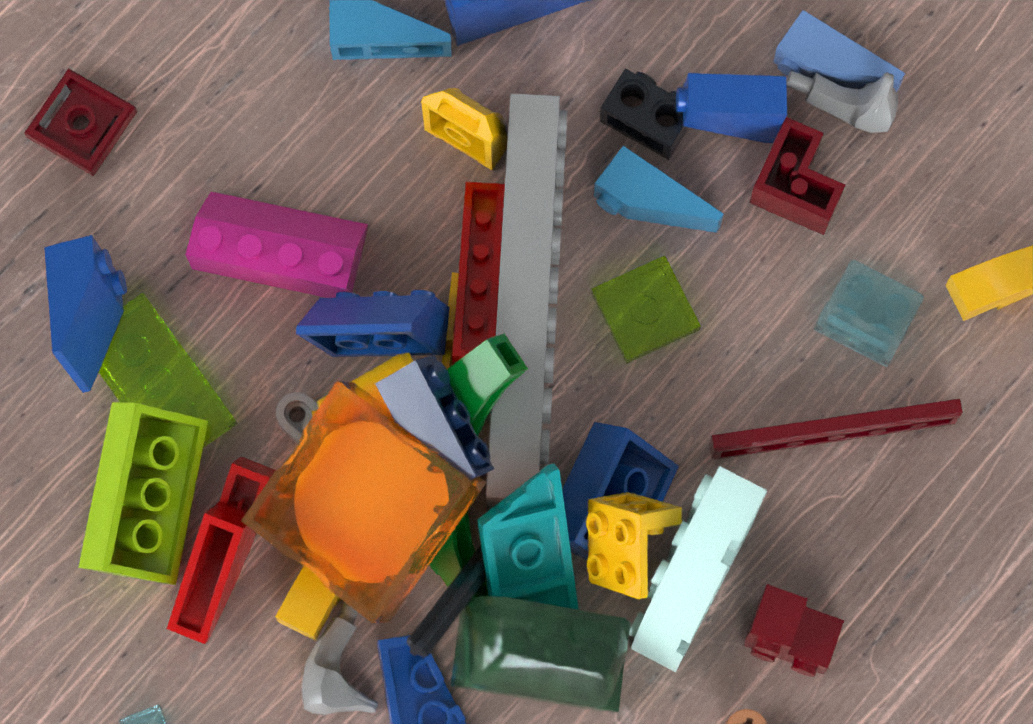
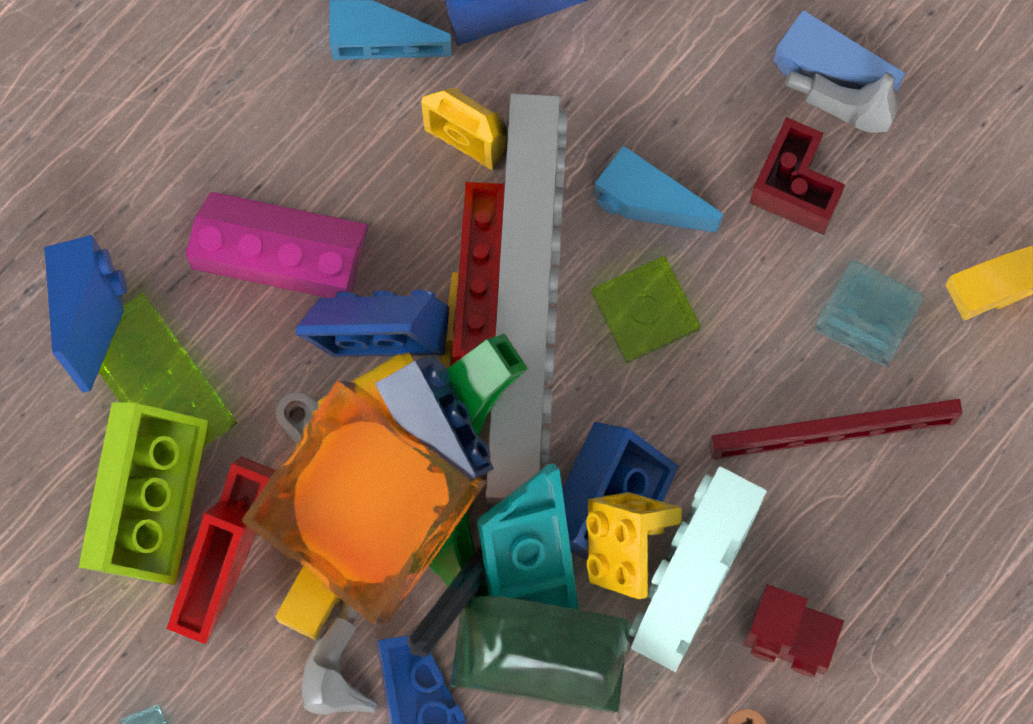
dark red piece [24,68,138,177] -> none
black brick [600,68,689,160] -> none
blue slope [676,73,787,143] -> none

